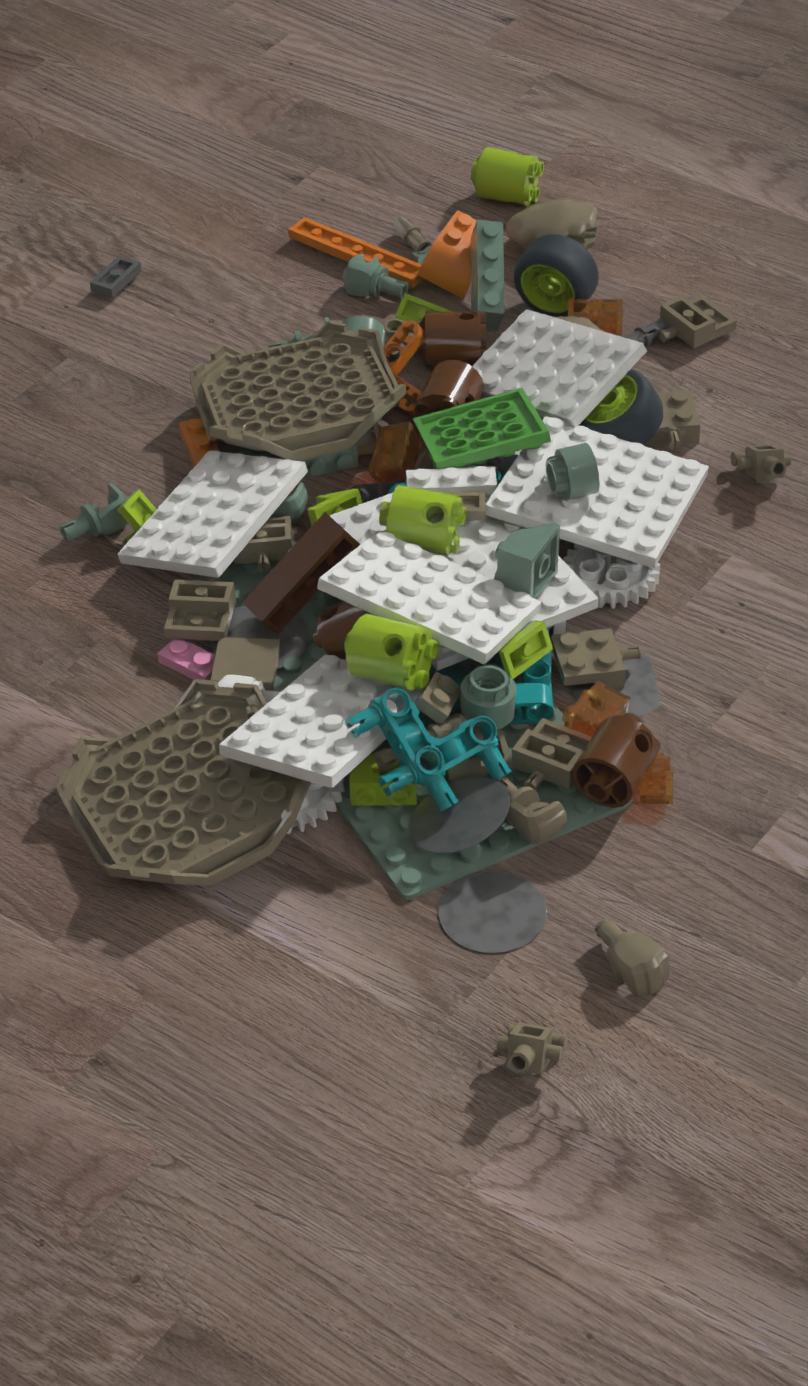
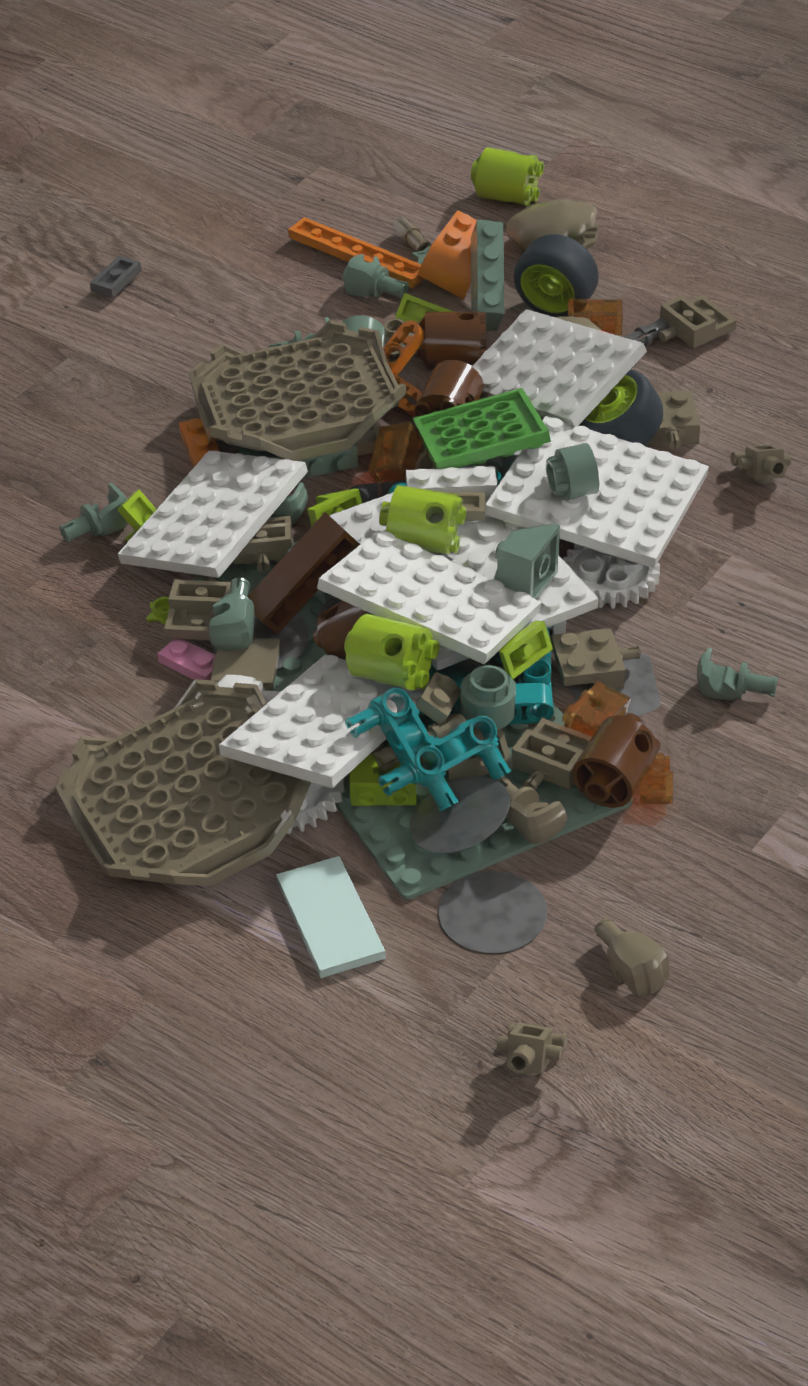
none -> lime plate [146,597,170,625]
none -> sand green piece [209,578,255,650]
none -> light aqua tile [276,856,386,978]
none -> sand green piece [697,648,778,701]

